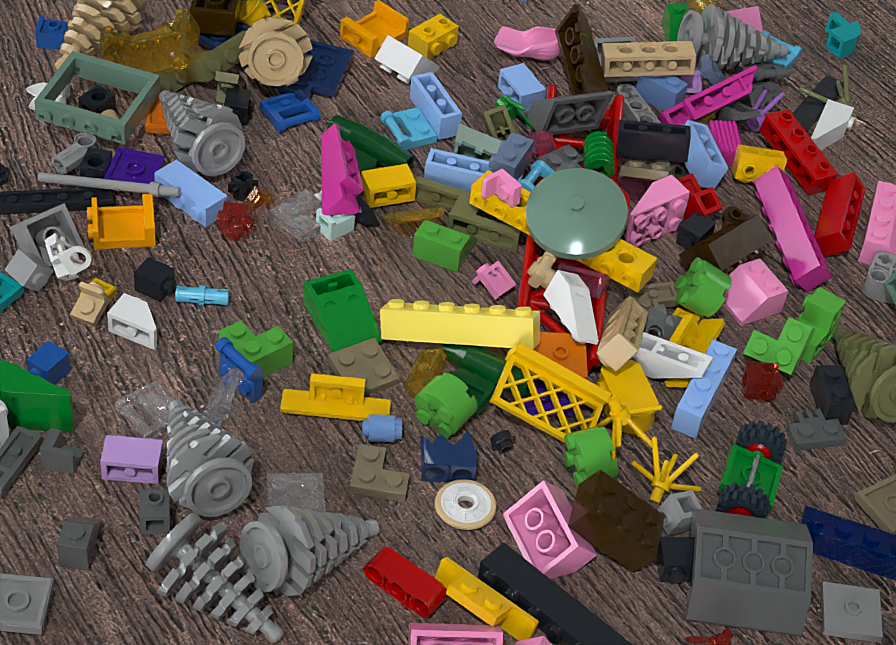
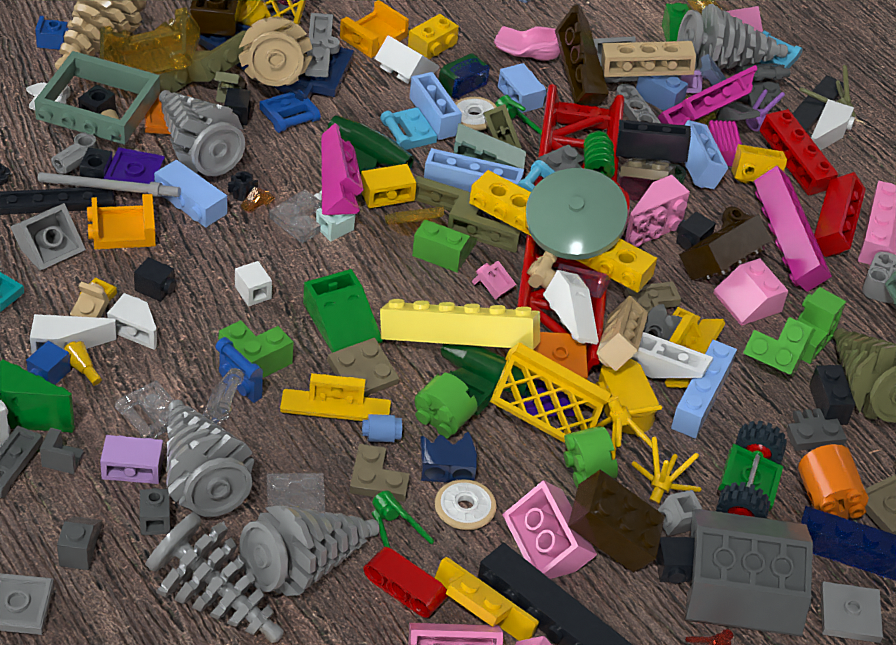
light grey brick [5,249,54,292] -> none
white piece [45,233,92,281] -> none
medium azure pin [175,285,229,306] -> none
clear red brick [216,200,254,240] -> none
black slope [355,194,380,227] -> none
clear yellow brick [403,348,447,399] -> none
bright pink bracket [481,169,522,207] -> none
sand blue brick [489,132,534,181] -> none
black plate [490,430,516,454] -> none
dark grey slope [527,91,613,137] -> none
clear pink plate [527,131,556,155] -> none
bright green brick [674,258,732,318] -> none
red brick [677,173,723,220] -> none
clear red brick [742,361,783,401] -> none
teal brick [825,12,861,59] -> none
none -> white slope [30,314,117,354]
none -> yellow cone [64,341,102,386]
none -> white brick [235,261,272,307]
none -> light grey hinge [305,13,340,77]
none -> green plant [372,490,434,548]
none -> clear blue piece [438,53,490,100]
none -> white wheel [455,97,497,131]
none -> orange cylinder [798,444,869,526]

